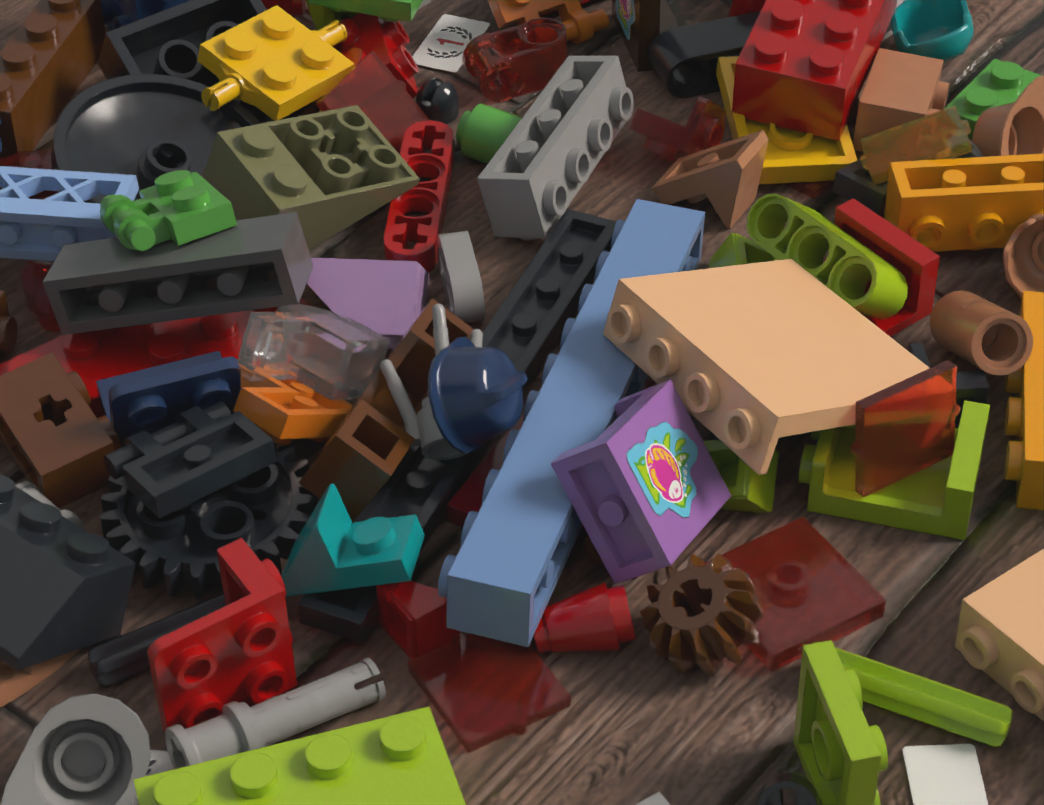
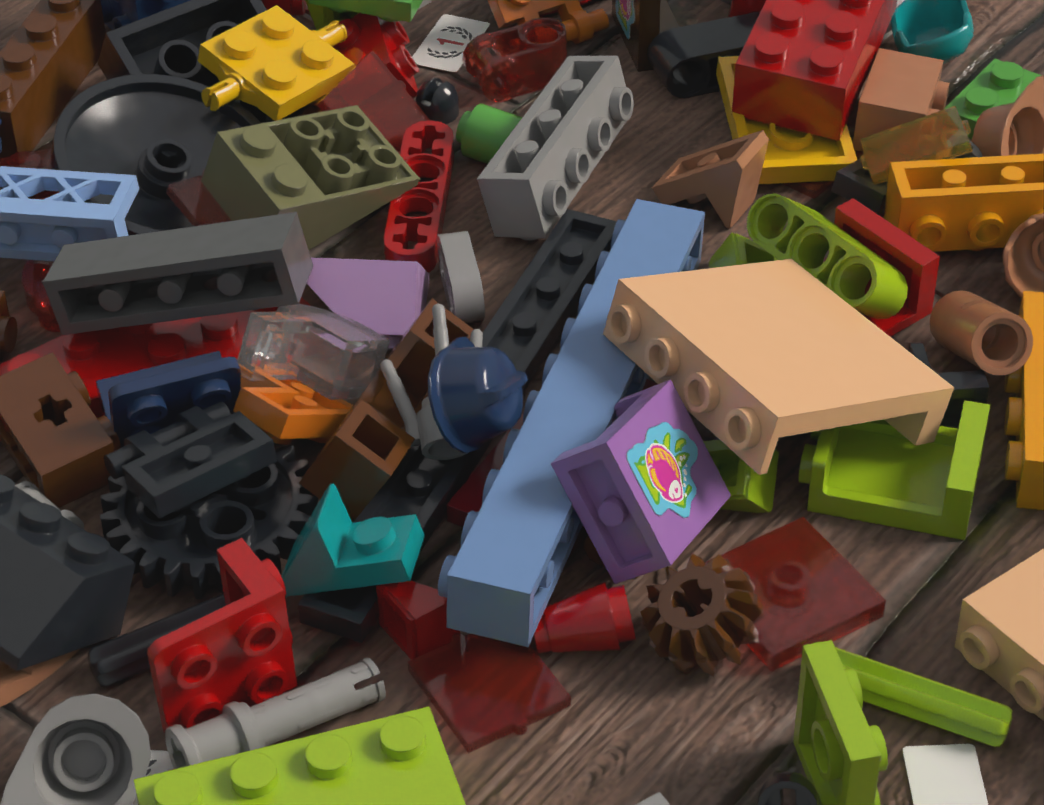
bright green plate [100,170,237,251] -> none
clear red bracket [629,96,727,161] -> none
clear red piece [850,360,960,497] -> none

